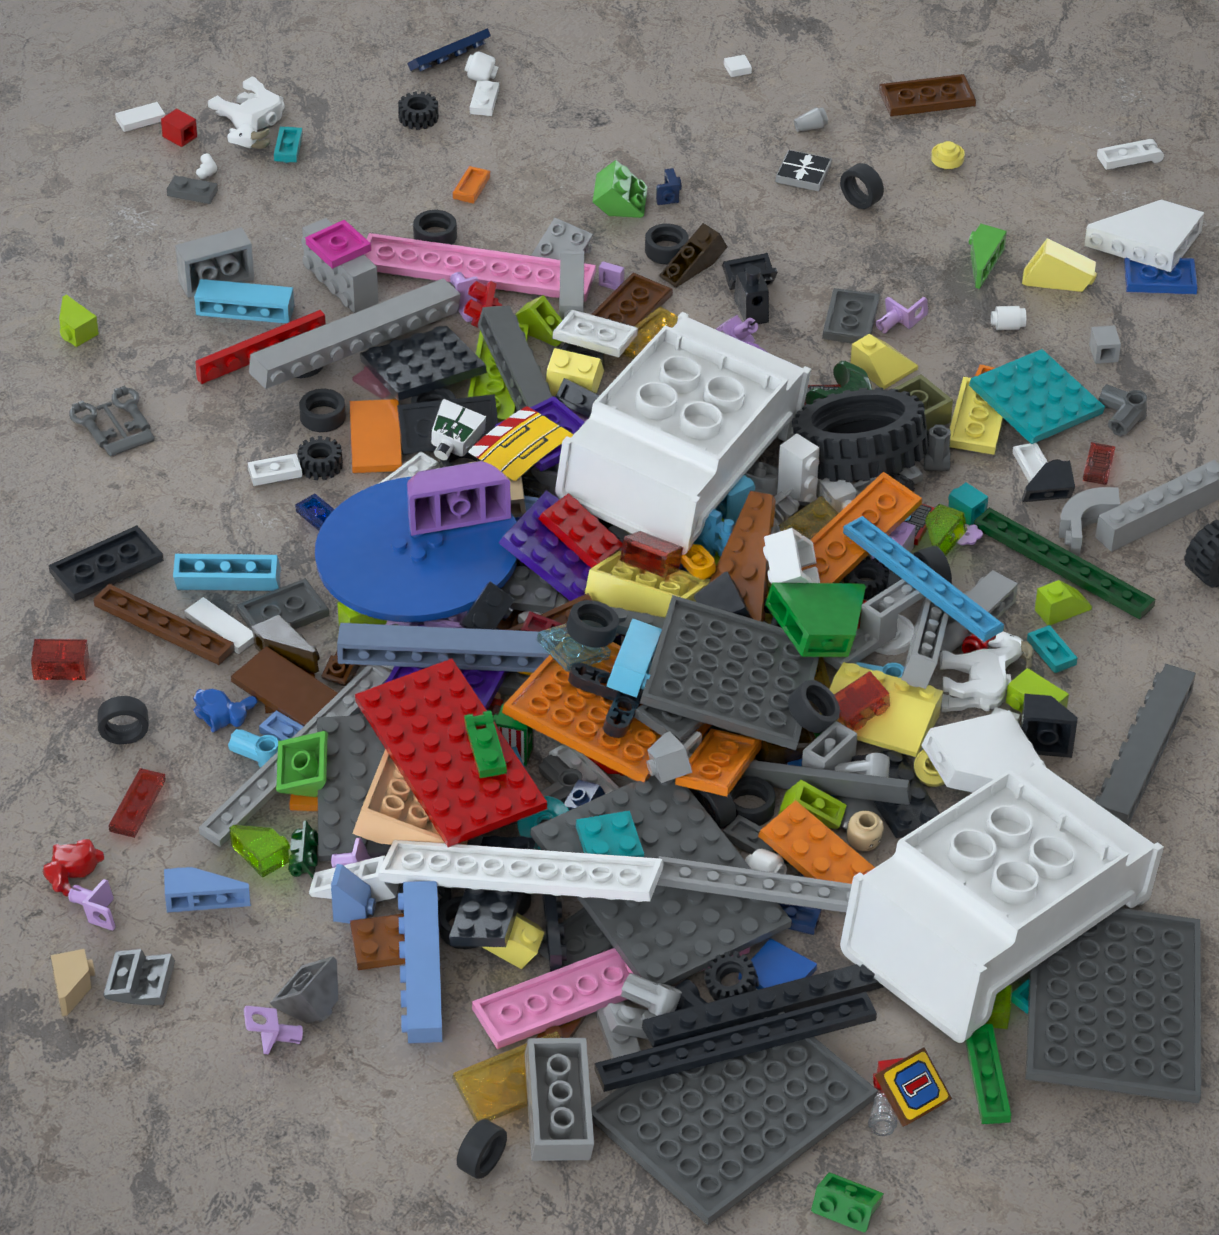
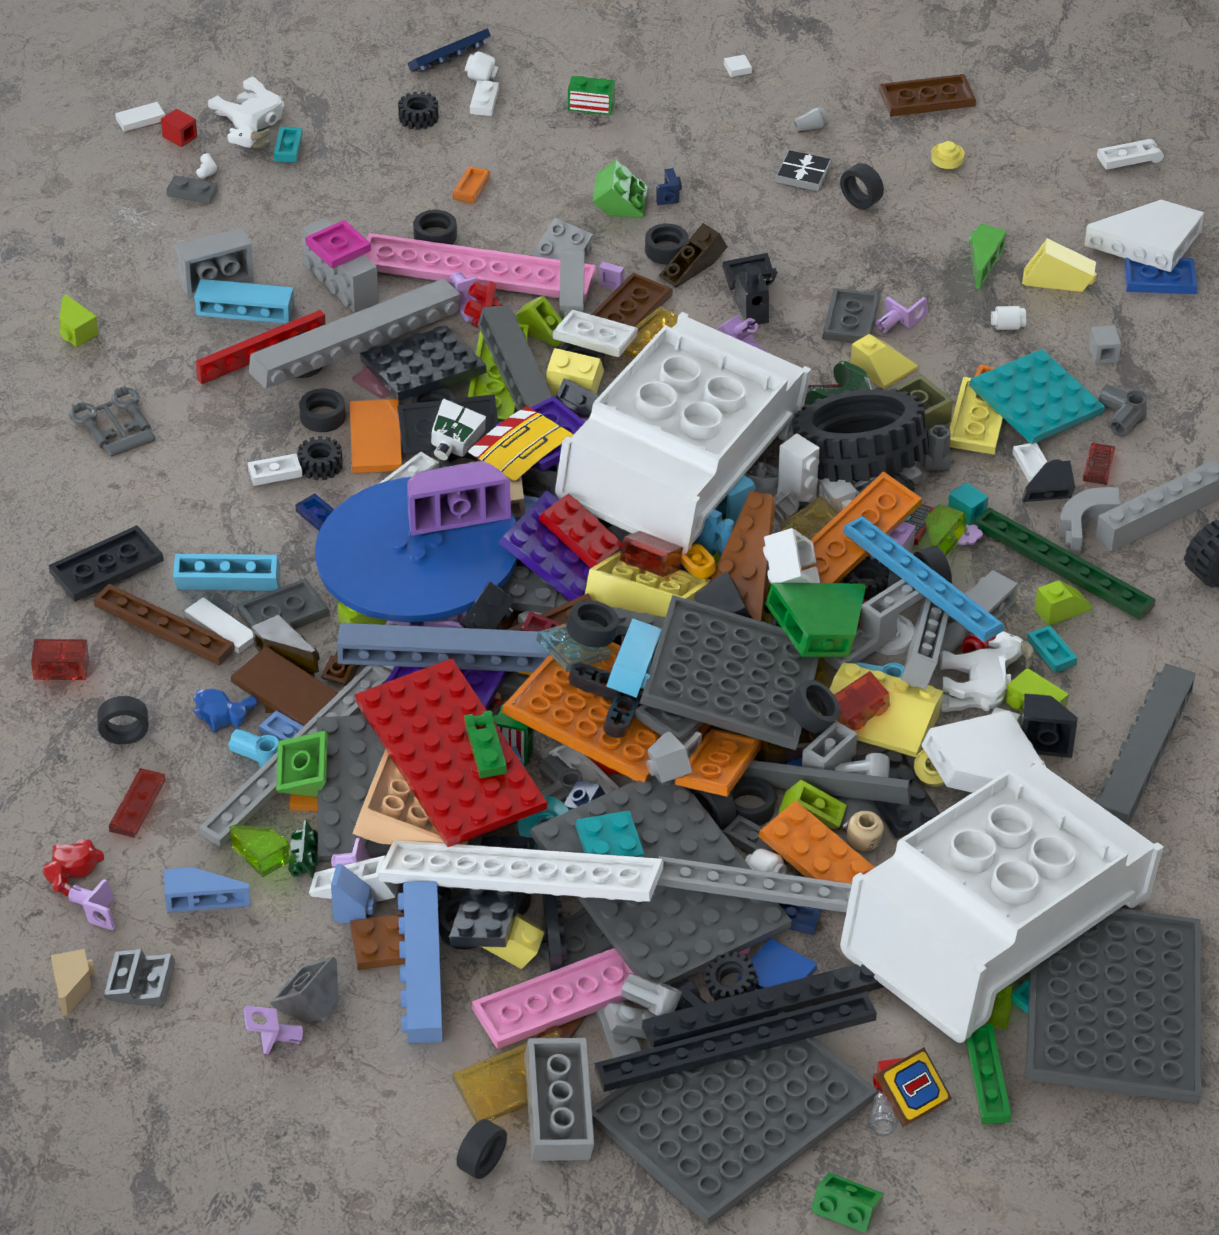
none -> brick [568,76,615,115]

